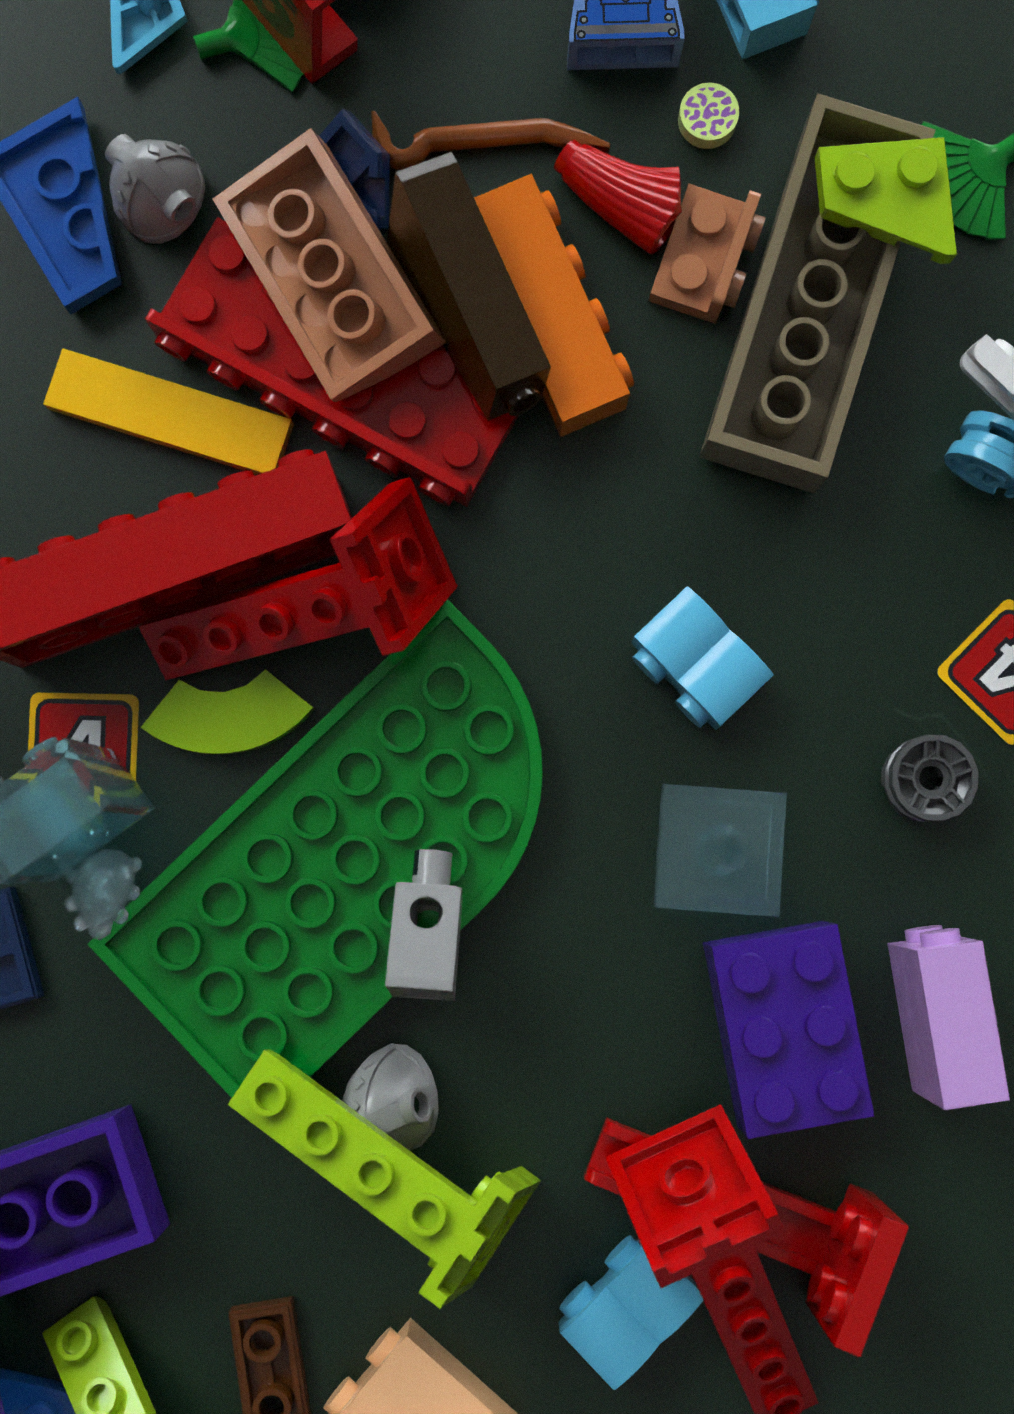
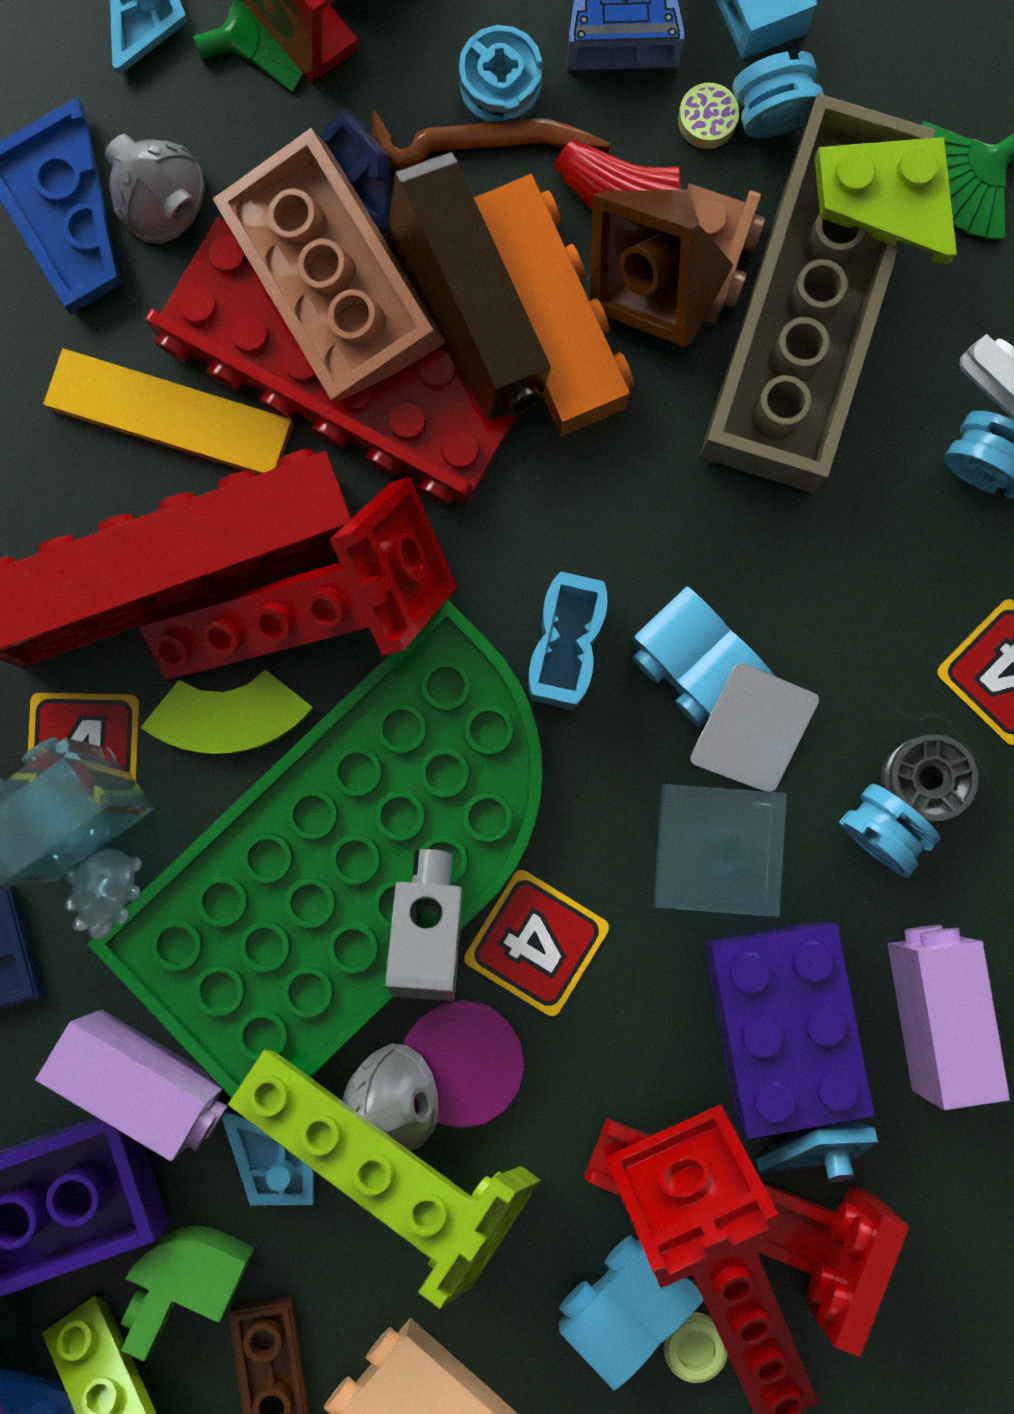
none -> lavender brick [35,1009,228,1162]
none -> bright green brick [121,1226,256,1361]
none -> medium azure piece [222,1111,315,1206]
none -> magenta tile [404,999,524,1128]
none -> medium azure wheel [459,25,543,123]
none -> sticker [464,870,609,1016]
none -> medium azure brick [528,572,607,711]
none -> reddish brown slope [590,189,733,347]
none -> yellowish green tile [662,1312,728,1383]
none -> white sticker [691,663,819,792]
none -> medium azure wheel [732,51,824,138]
none -> medium azure piece [756,1121,878,1182]
none -> medium azure wheel [839,784,940,878]

